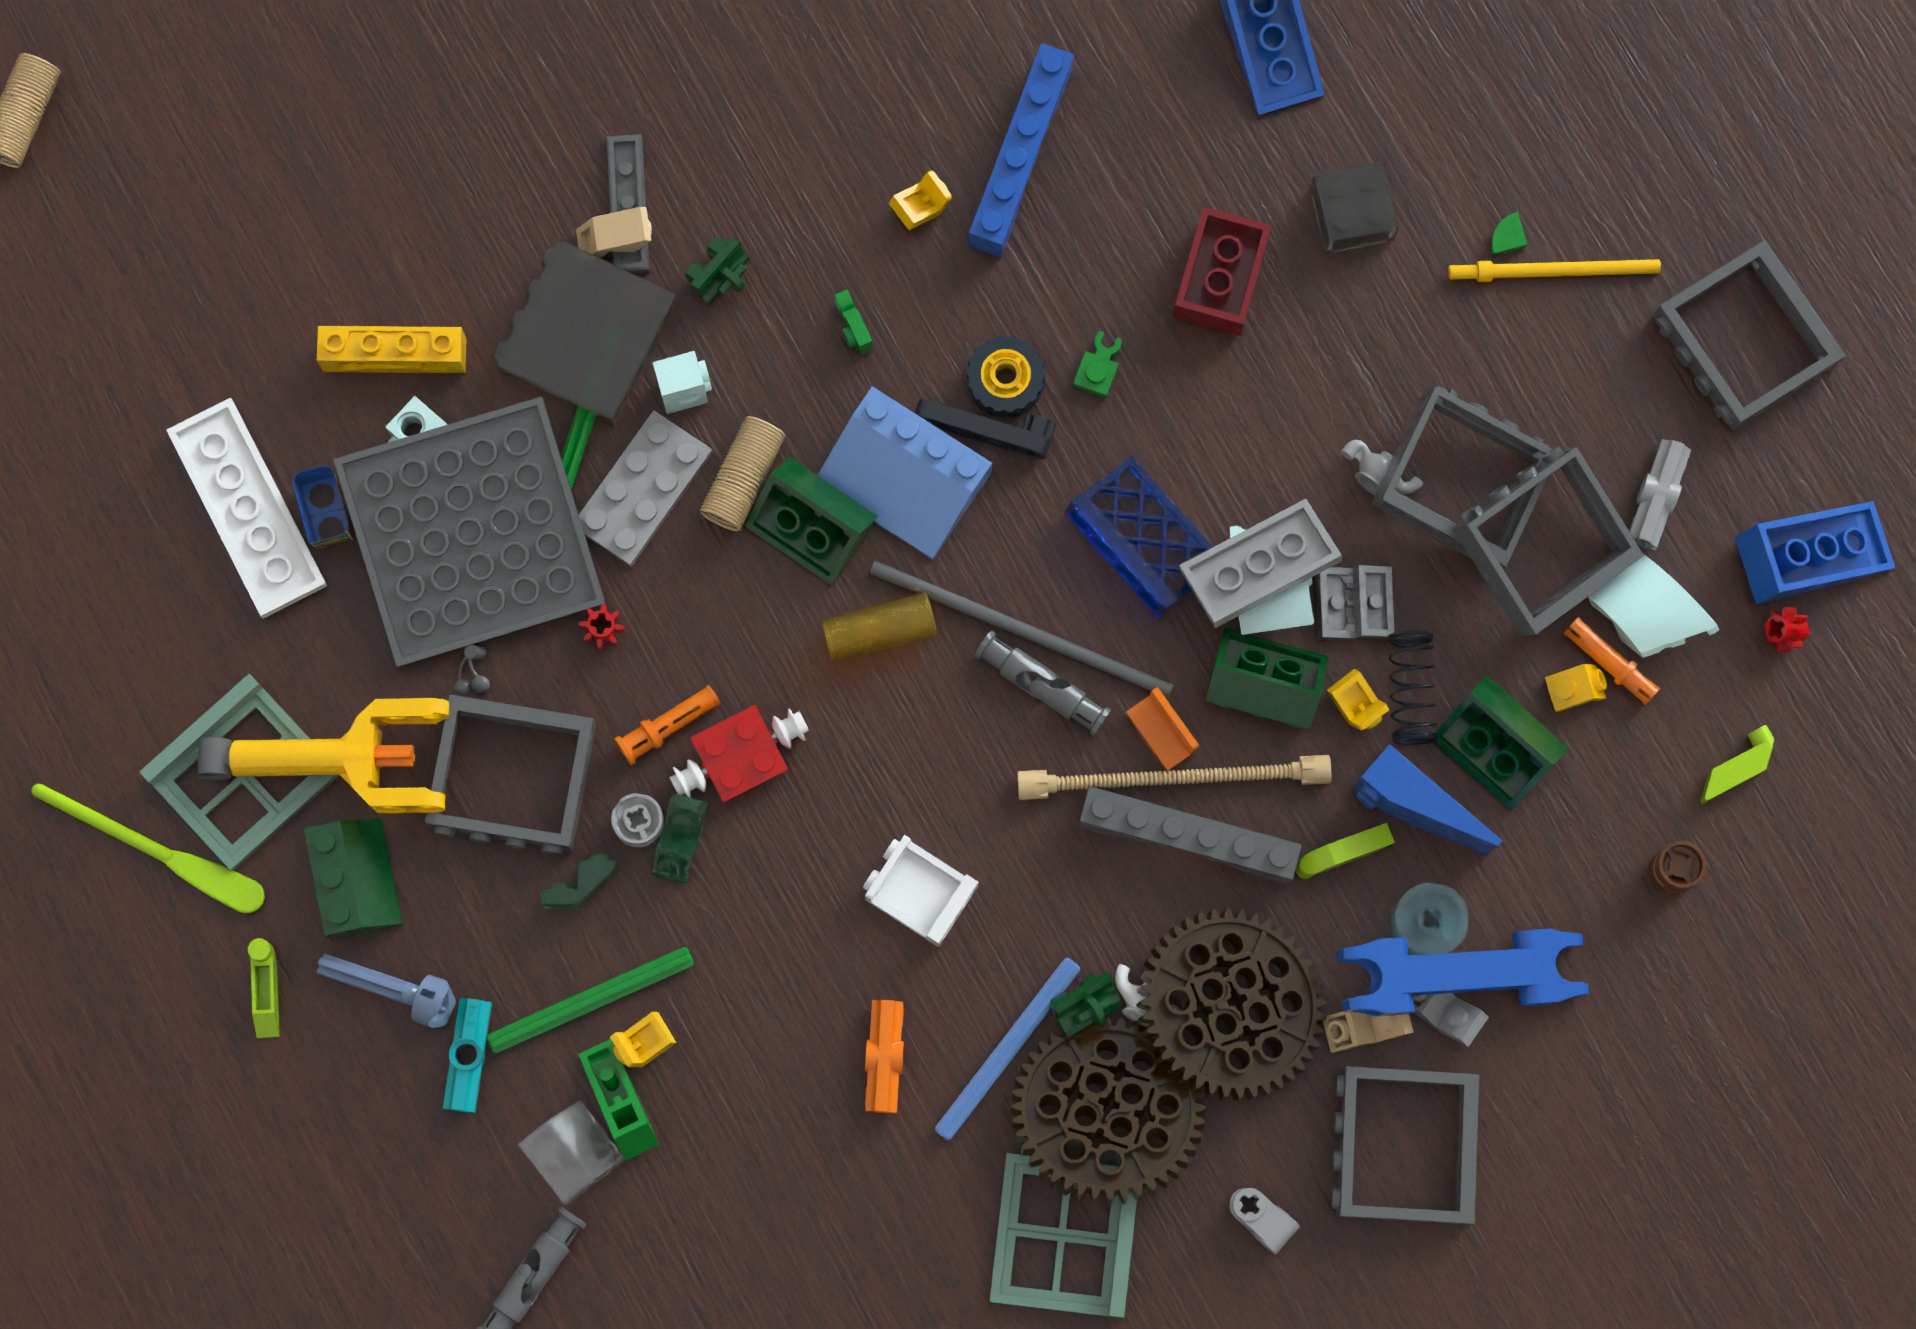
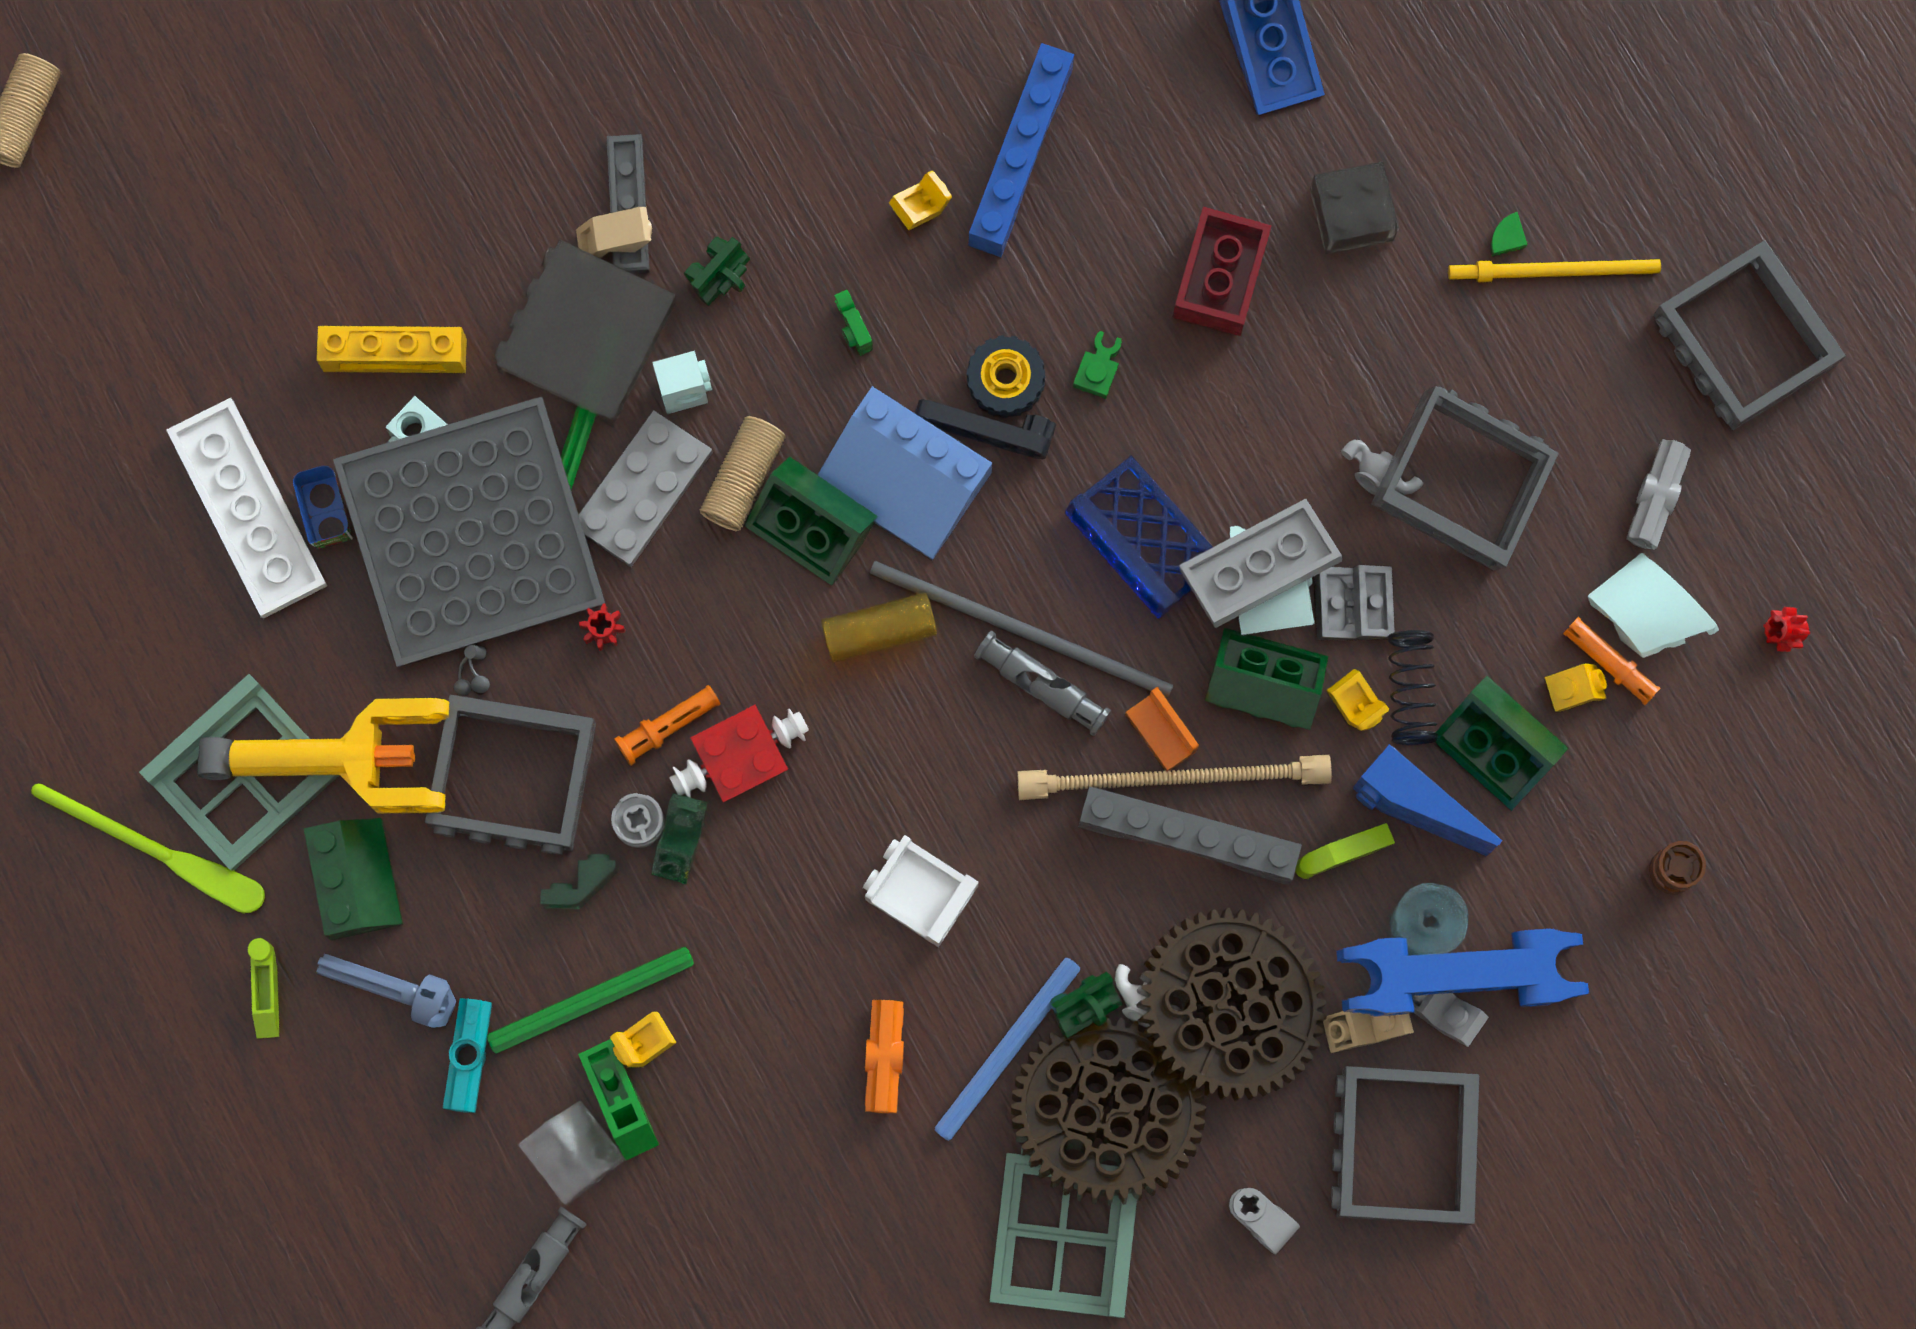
dark grey window [1453,446,1644,637] -> none
lime piece [1700,725,1774,804] -> none
blue slope [1735,501,1895,604] -> none

